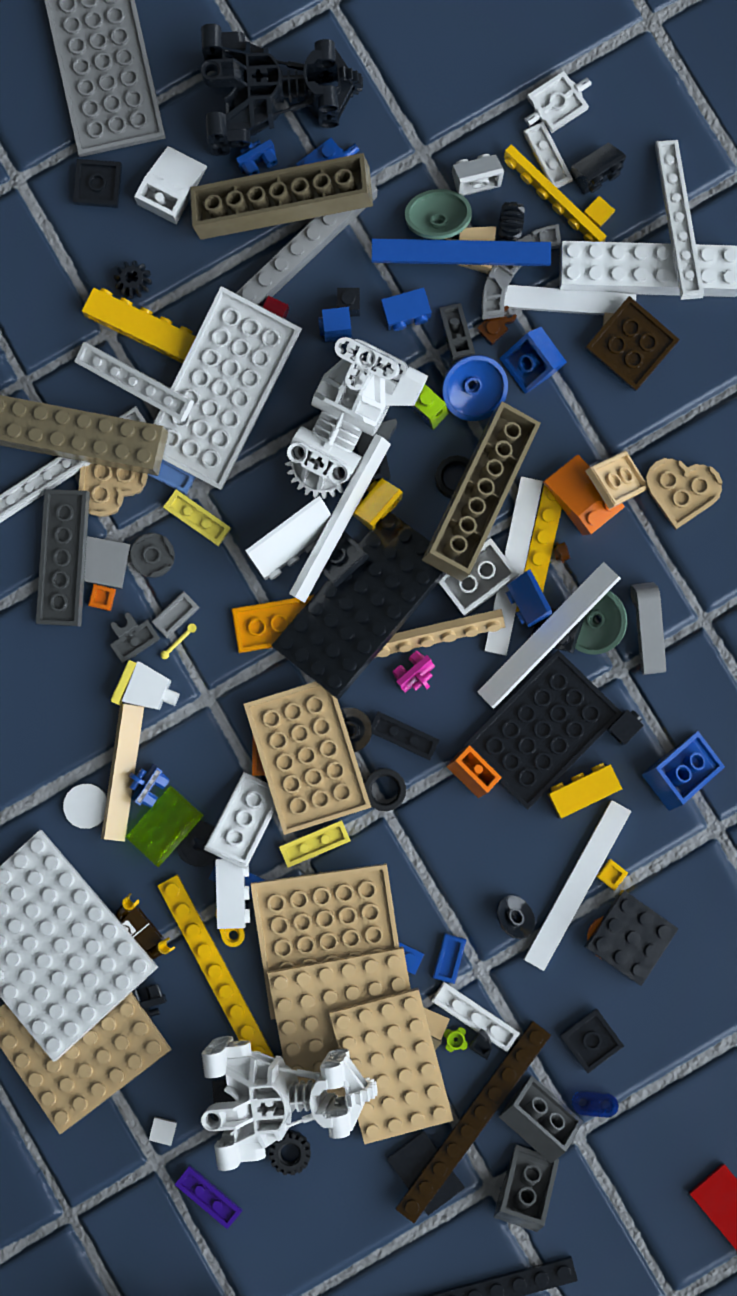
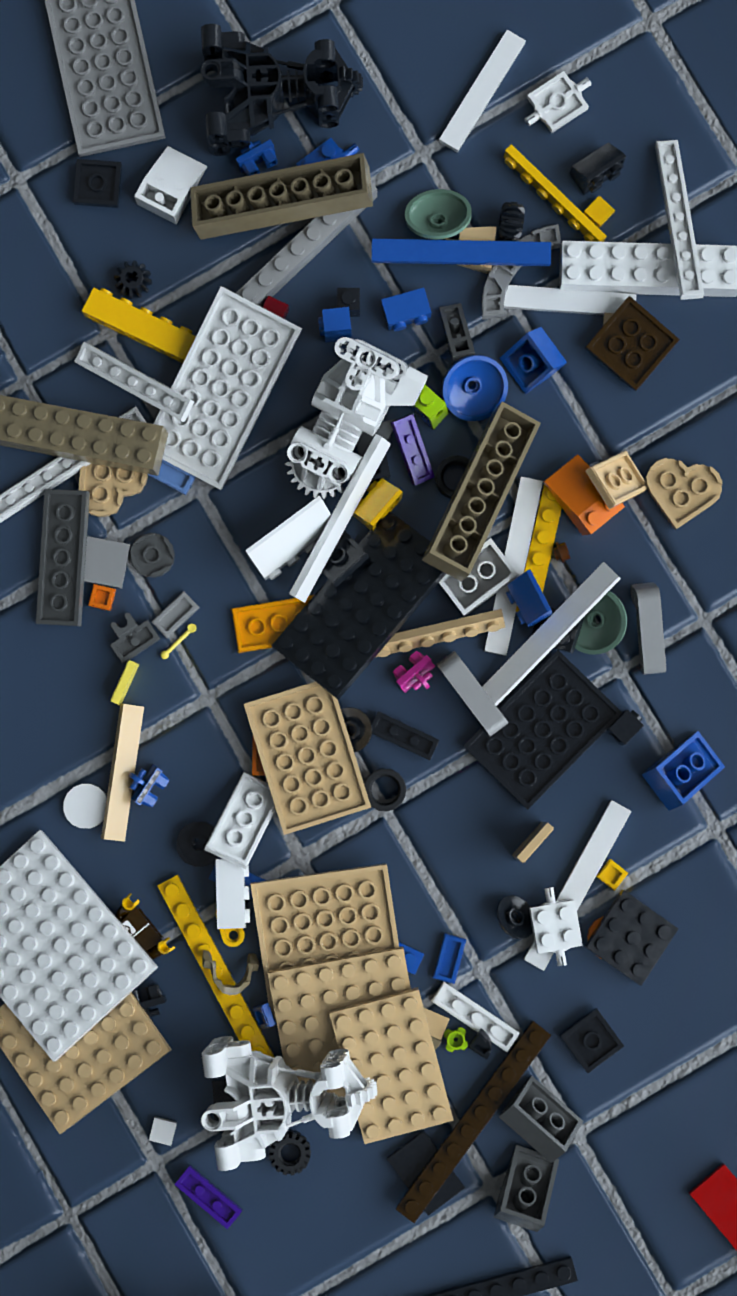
white torso [122,661,180,710] -> none
clear neon green plate [126,786,204,867] -> none
light yellow plate [163,489,231,547] -> none
light yellow plate [279,820,351,868] -> none
orange brick [446,745,502,798] -> none
white slope [452,154,504,196] -> none
reddish brown plate [477,306,517,346] -> none
white tile [523,121,573,188] -> none
yellow brick [547,763,622,819] -> none
clear blue plate [572,1091,619,1118] -> none
none -> dark tan helmet [202,950,259,995]
none -> blue tile [252,1003,276,1029]
none -> plate [390,414,435,485]
none -> light grey beam [436,651,509,736]
none -> white tile [439,30,526,153]
none -> tan tile [512,822,554,863]
none -> white plate [529,887,583,966]

